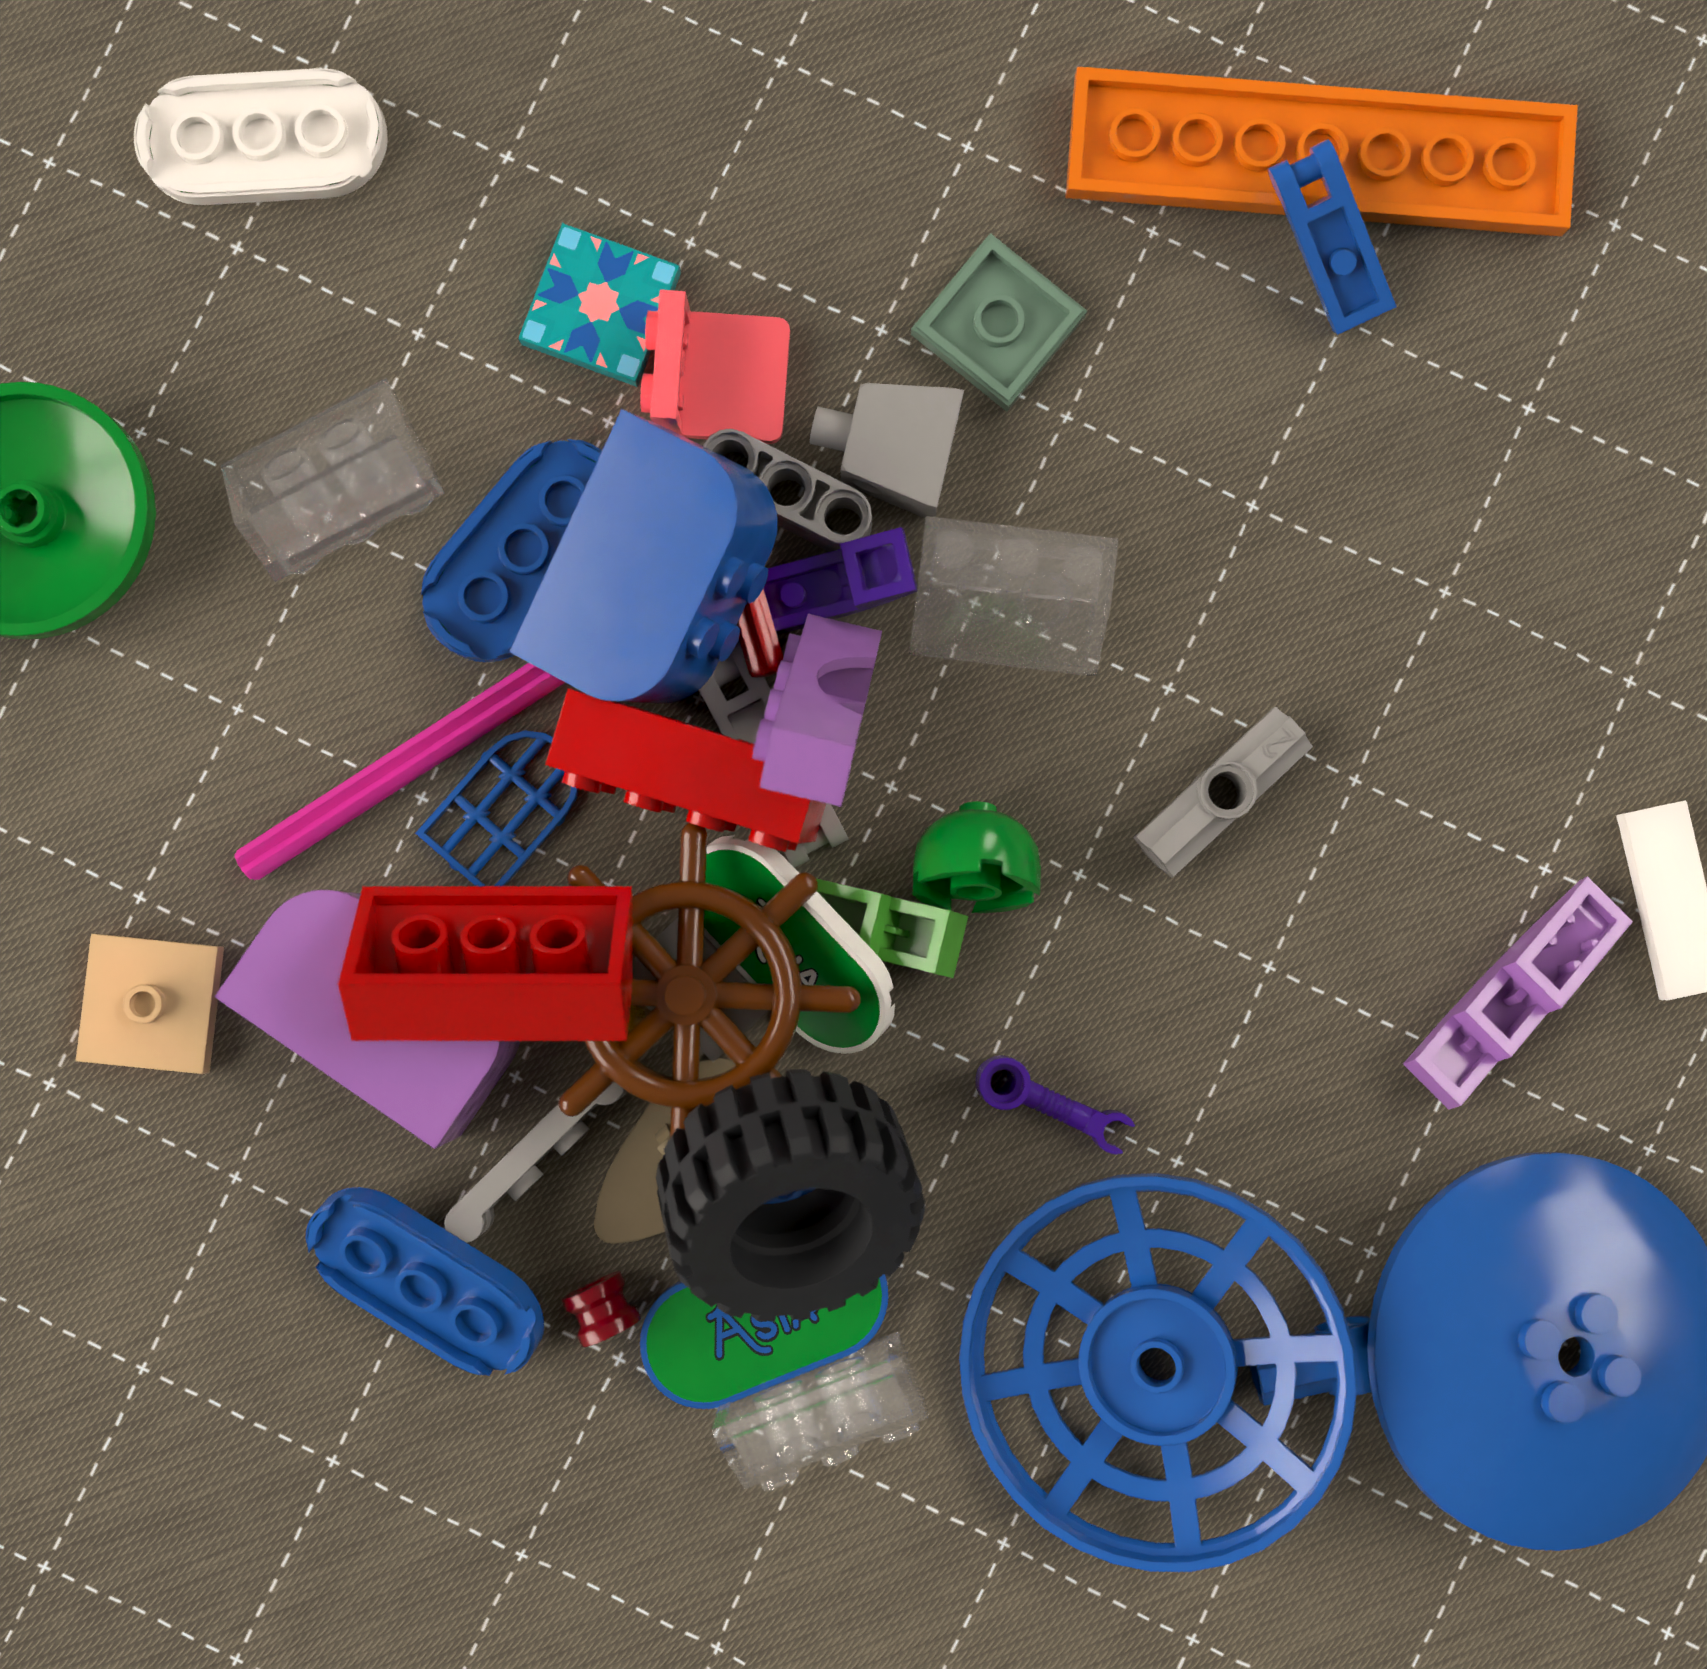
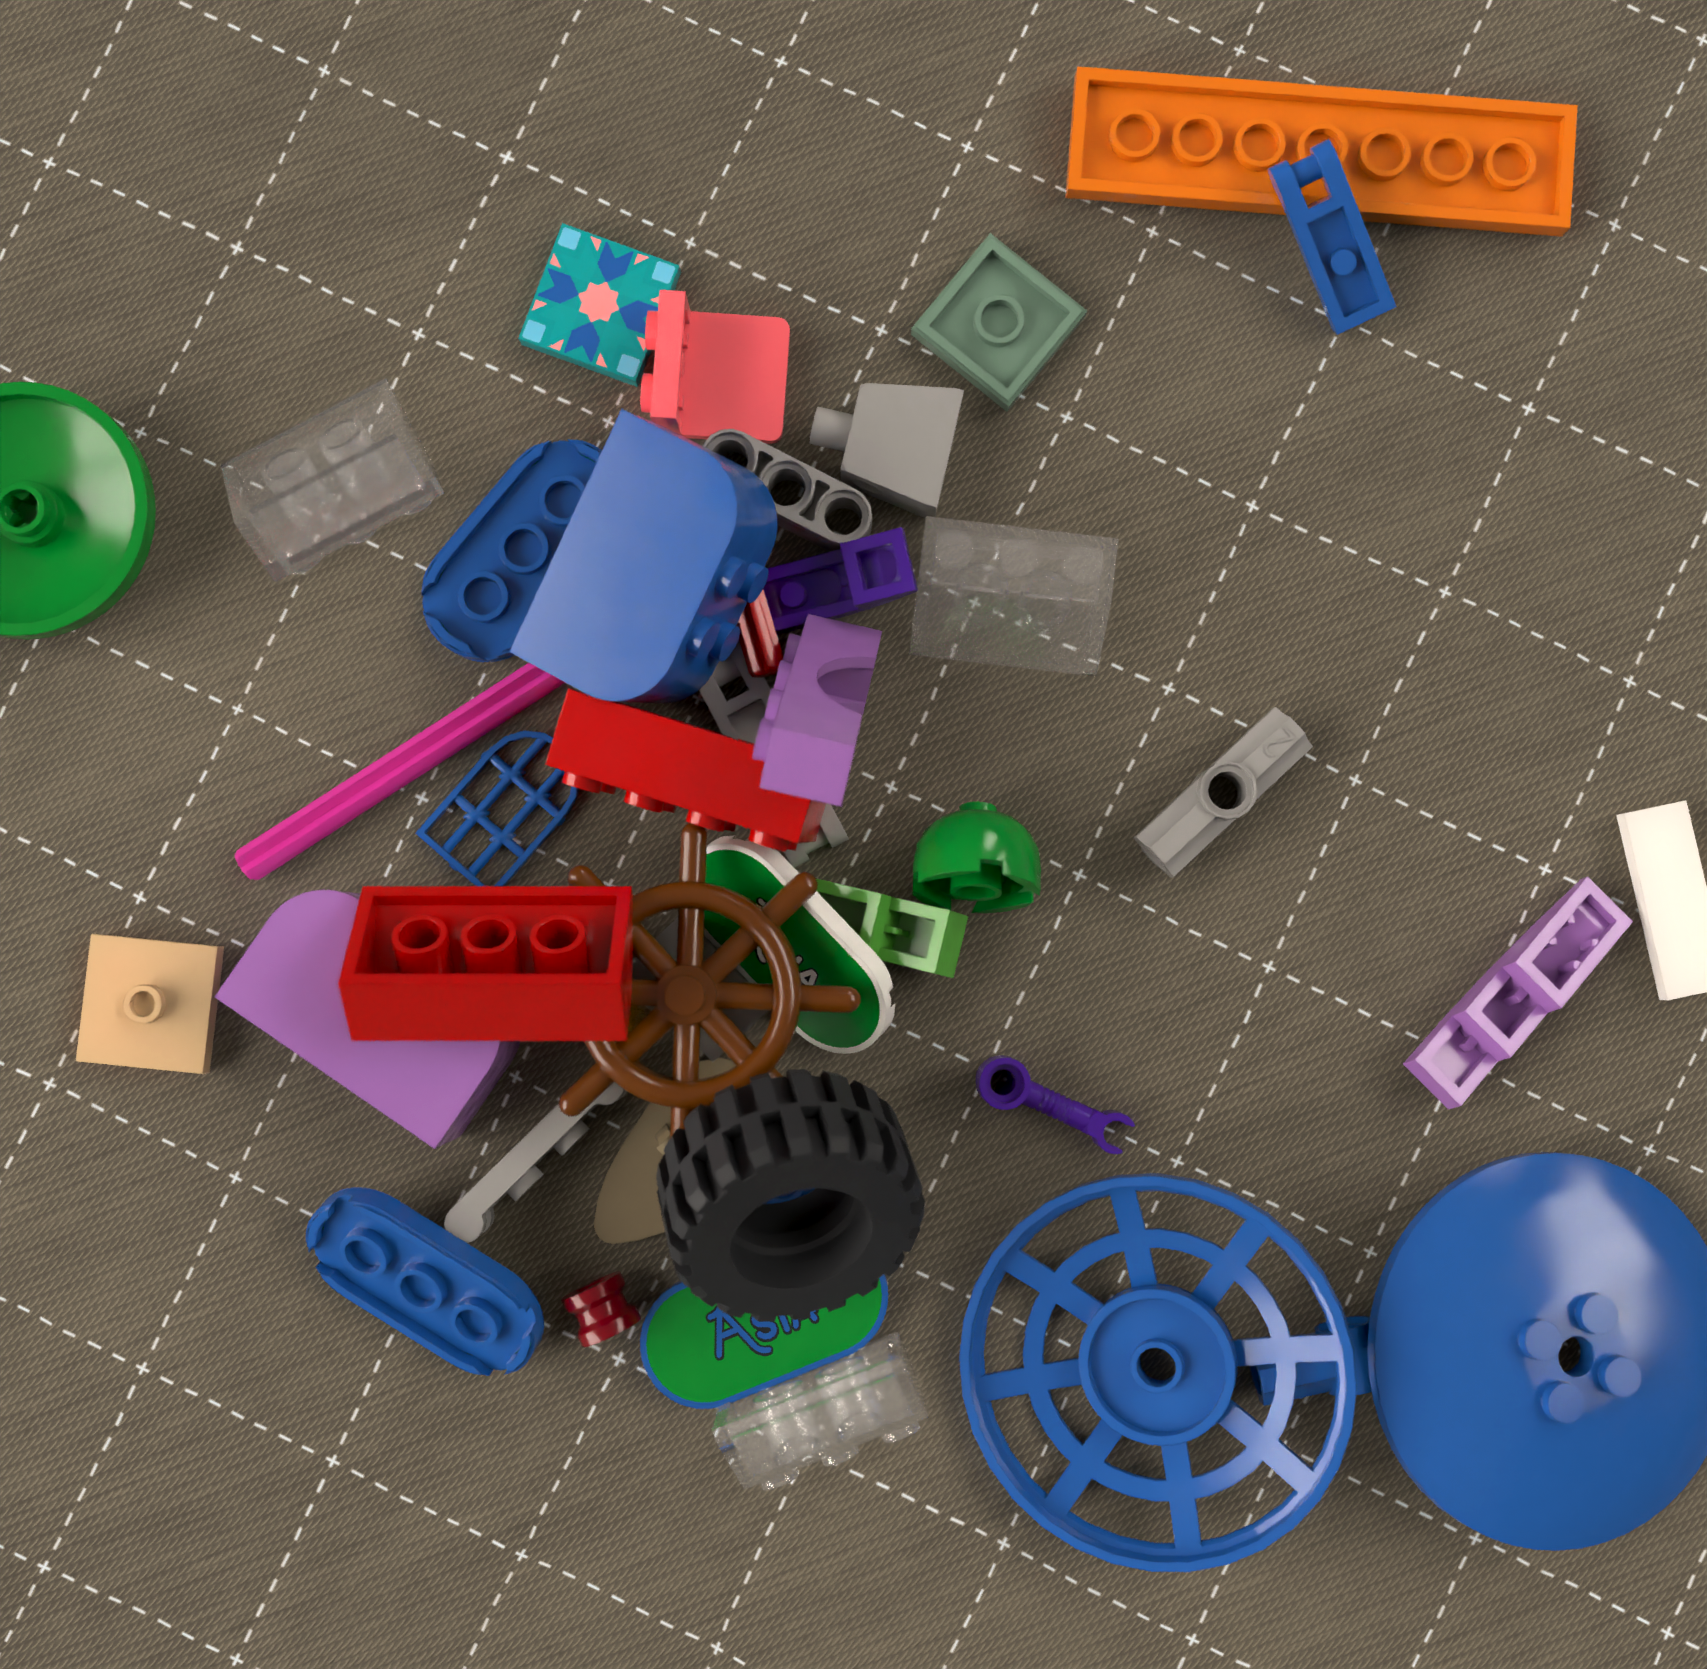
white tile [134,68,388,205] -> none

